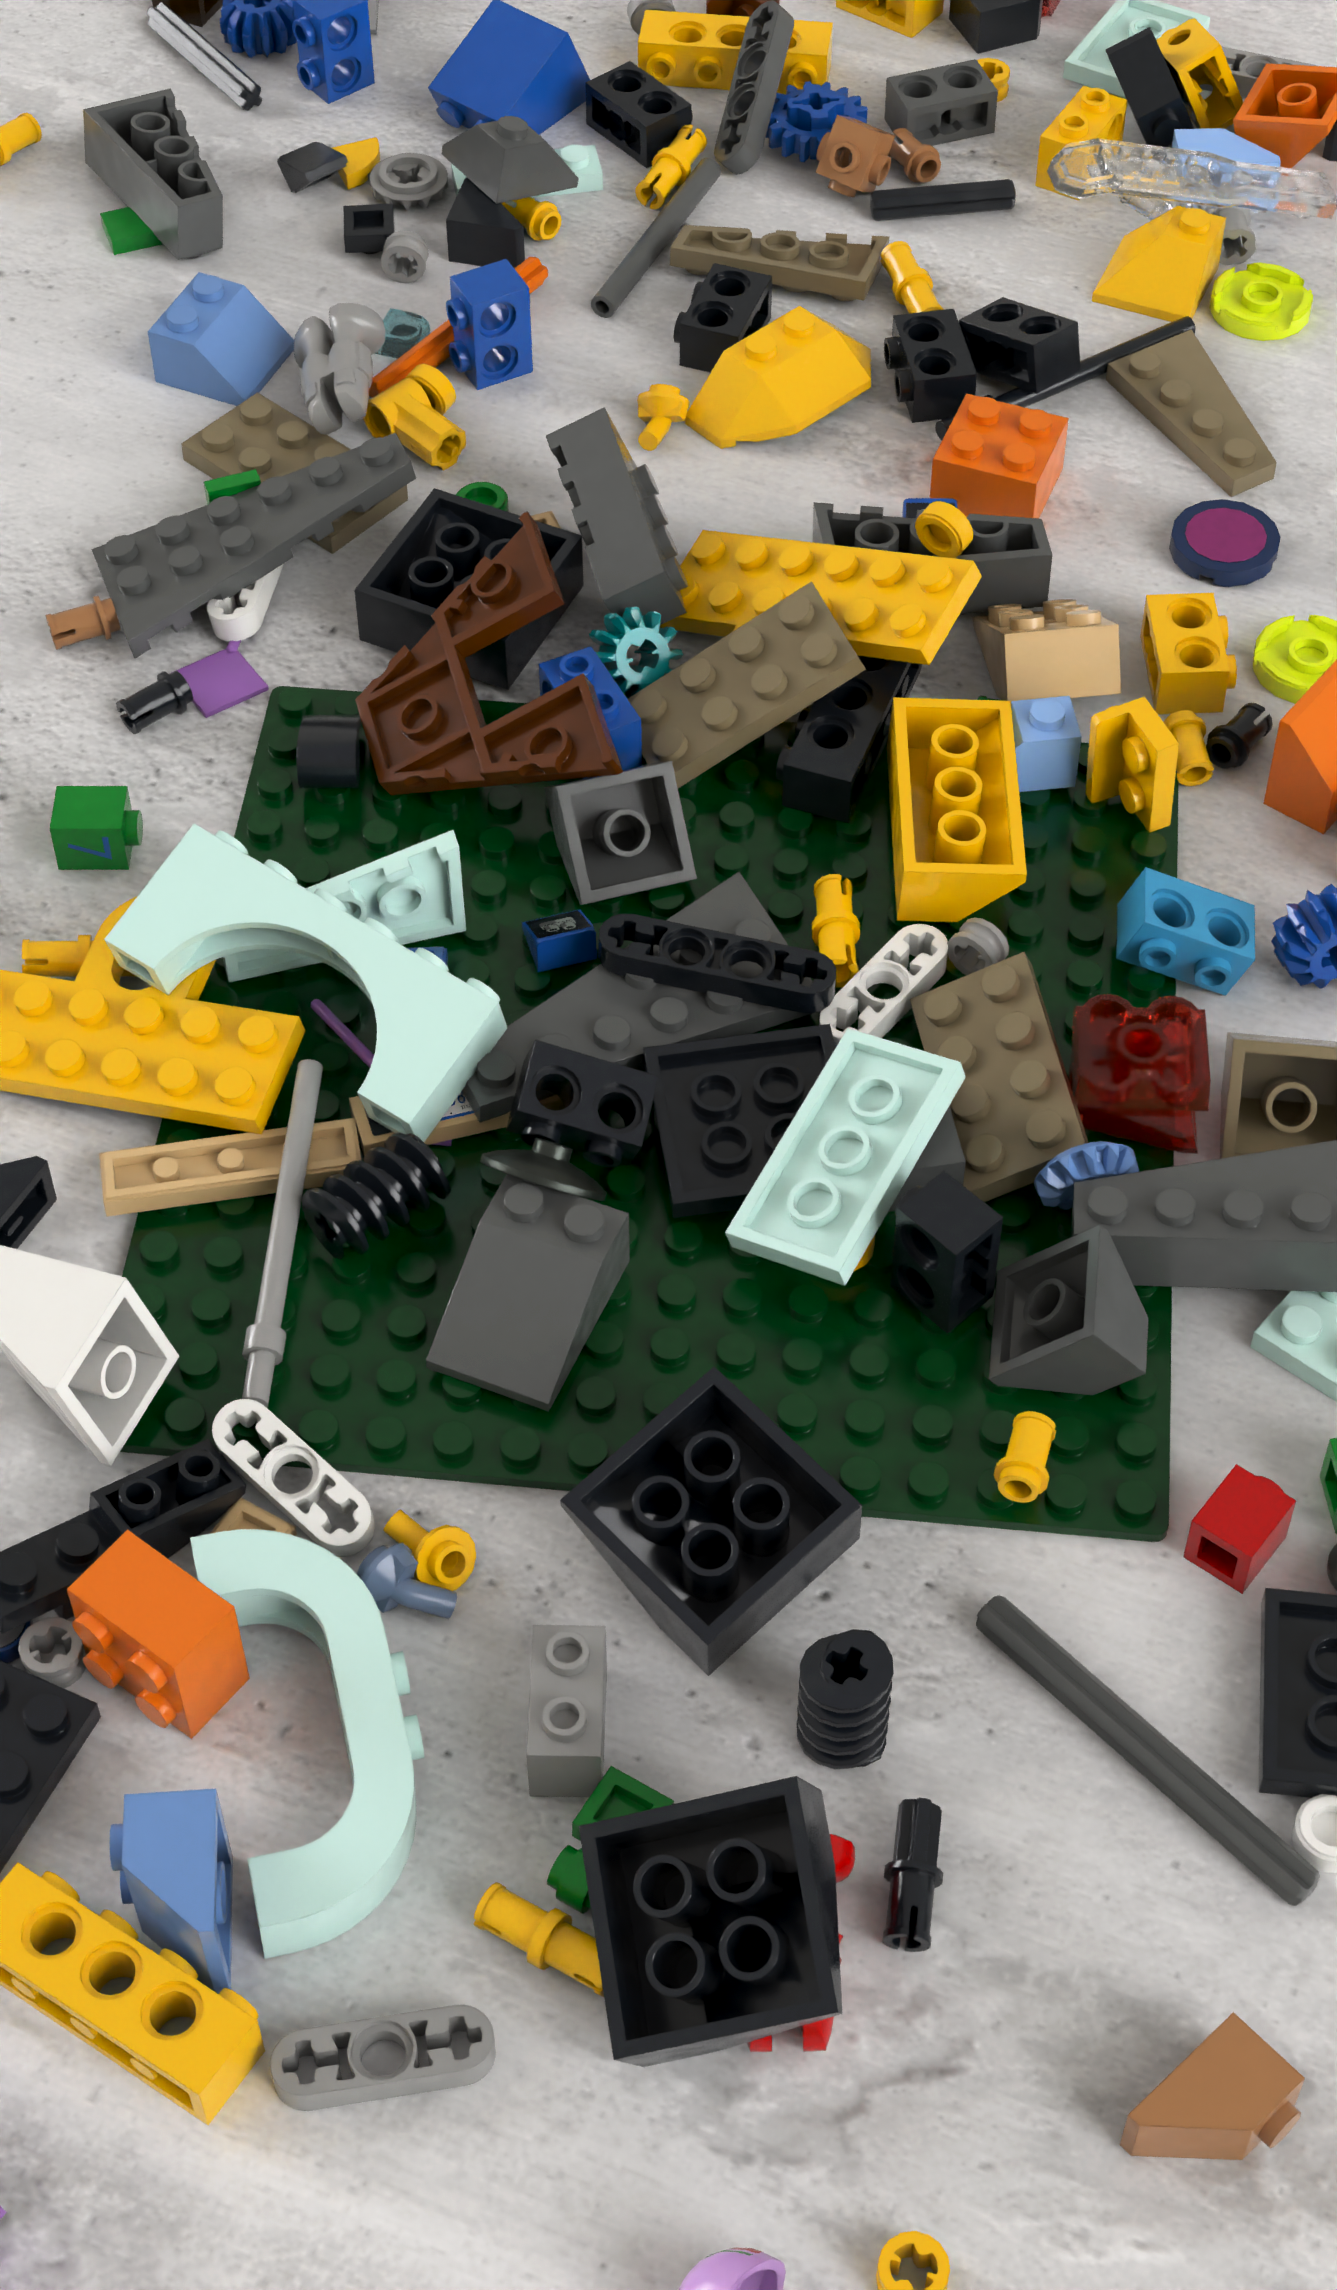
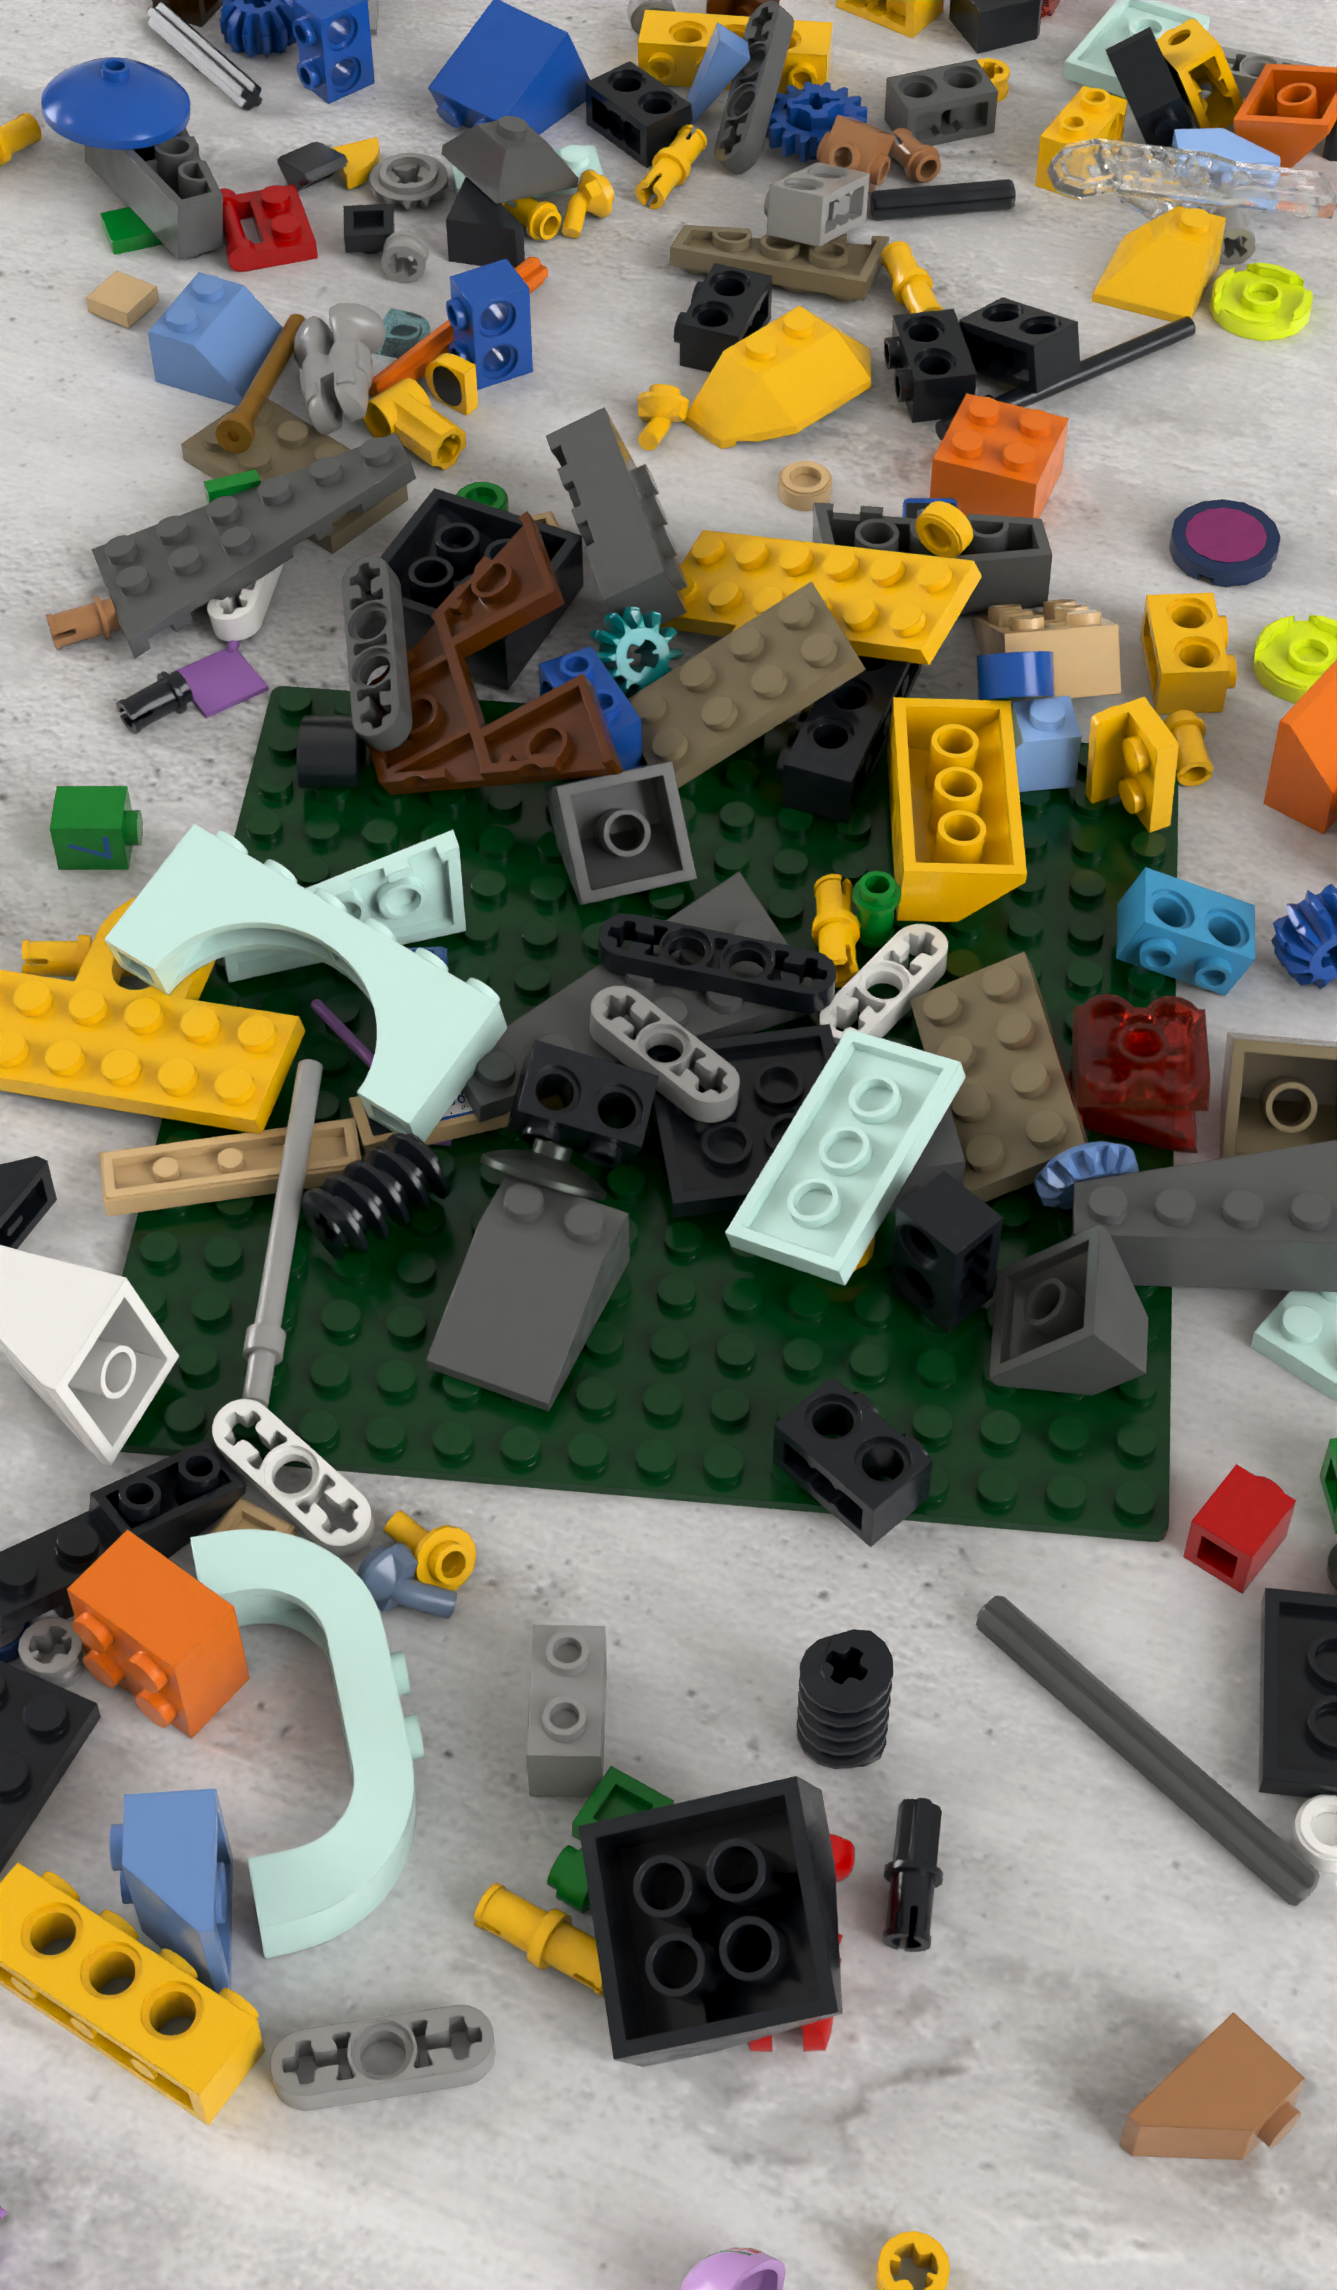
yellow tile [404,364,456,415] -> none
blue slope [522,909,597,972] -> none
black slope [560,1366,862,1676] -> none
dark grey piece [591,158,721,318] -> none
light grey bush [947,917,1009,975] -> none
yellow pin [994,1411,1056,1503] -> none
dark tan wing [1106,330,1277,497] -> none
black pin [1206,703,1273,769] -> none
none -> blue dish [41,57,191,150]
none -> tan tile [86,270,159,328]
none -> pearl gold bar [215,314,306,453]
none -> red plate [220,184,318,272]
none -> dark grey beam [342,555,413,752]
none -> yellow tile [425,353,478,416]
none -> yellow plate [561,169,614,238]
none -> light grey beam [590,986,740,1123]
none -> medium blue piece [686,22,750,123]
none -> light grey brick [764,162,870,247]
none -> black brick [773,1377,933,1547]
none -> tan tile [778,461,832,511]
none -> green pin [853,871,901,948]
none -> blue piece [976,651,1055,701]

